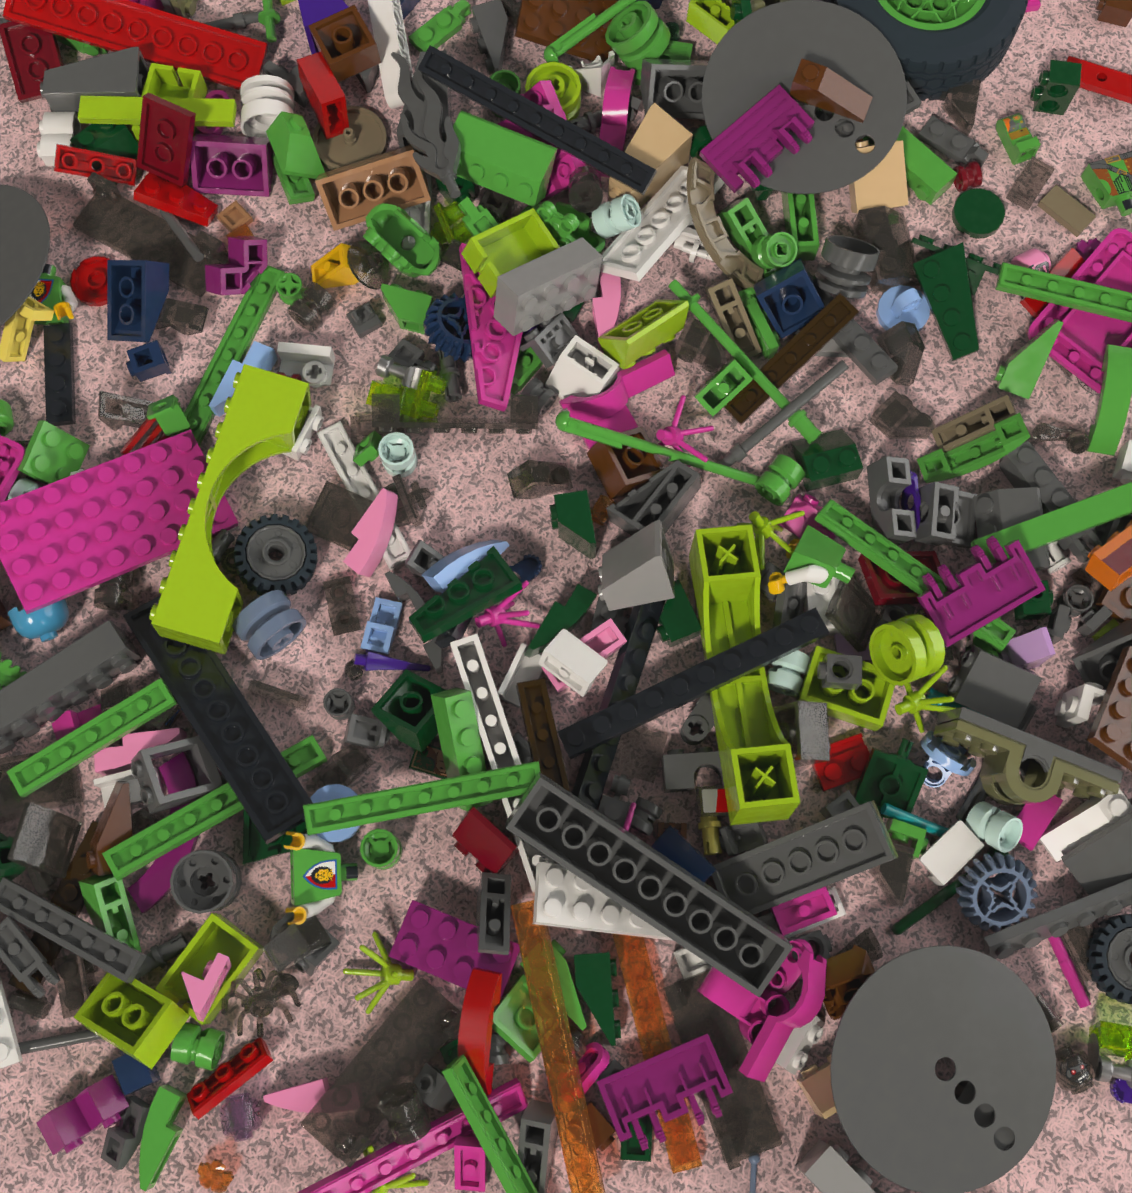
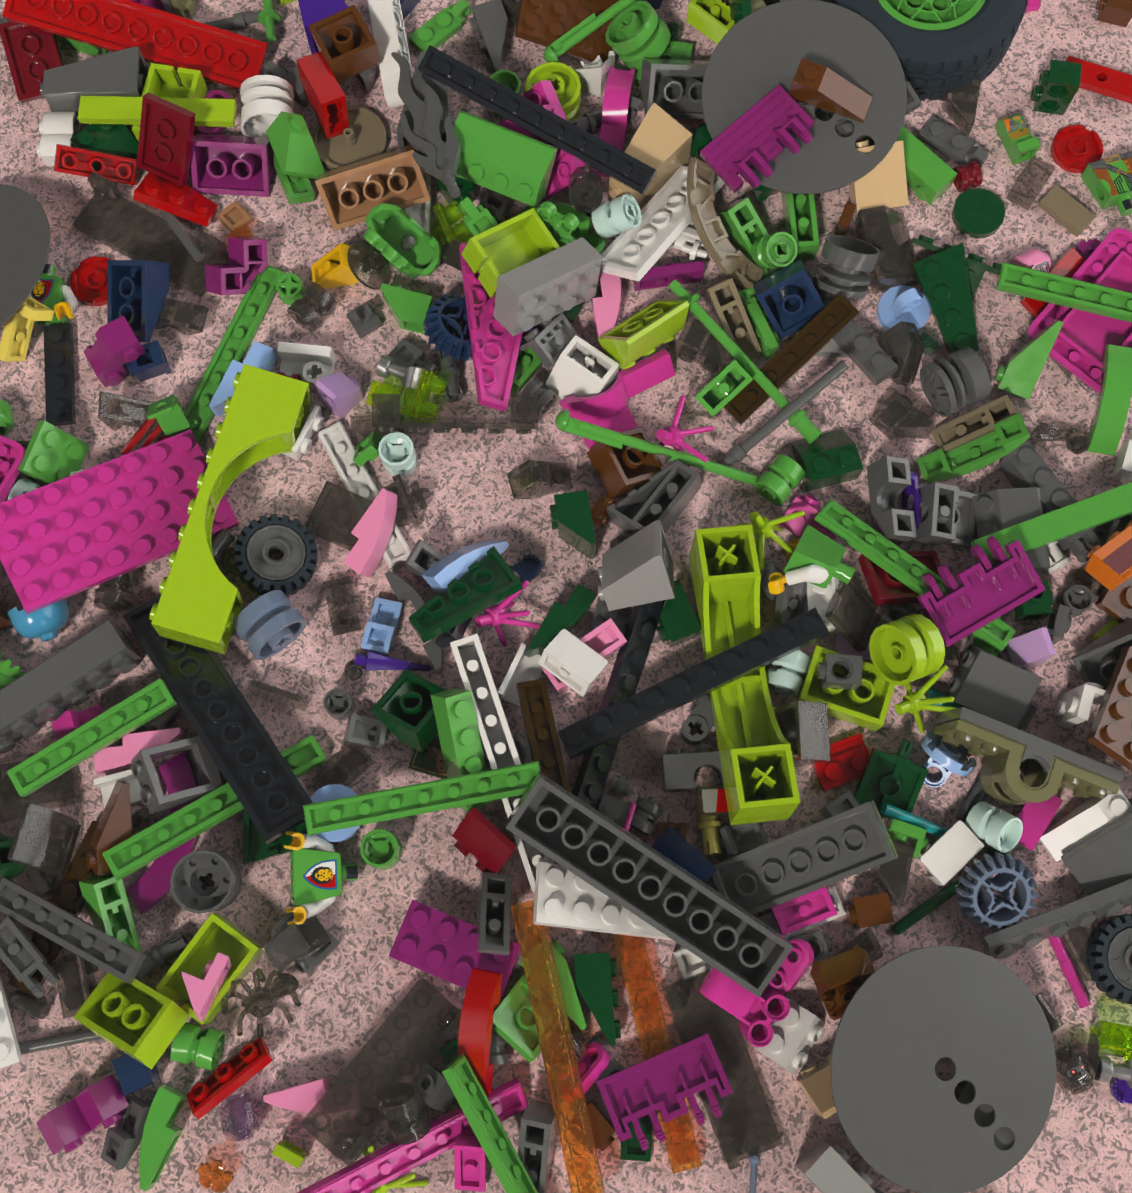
lime plant [343,932,414,1014] -> none
dark pink piece [739,949,827,1082] -> none
dark grey plate [1077,605,1113,638] -> none
none -> magenta brick [84,315,146,388]
none -> lime tile [272,1139,309,1168]
none -> lavender slope [314,371,364,420]
none -> magenta hinge [633,261,705,291]
none -> reddish brown tile [835,202,856,236]
none -> reddish brown brick [845,892,894,929]
none -> clear green hinge [916,331,940,355]
none -> dark grey wheel [920,347,991,417]
none -> red tile [1050,125,1104,173]

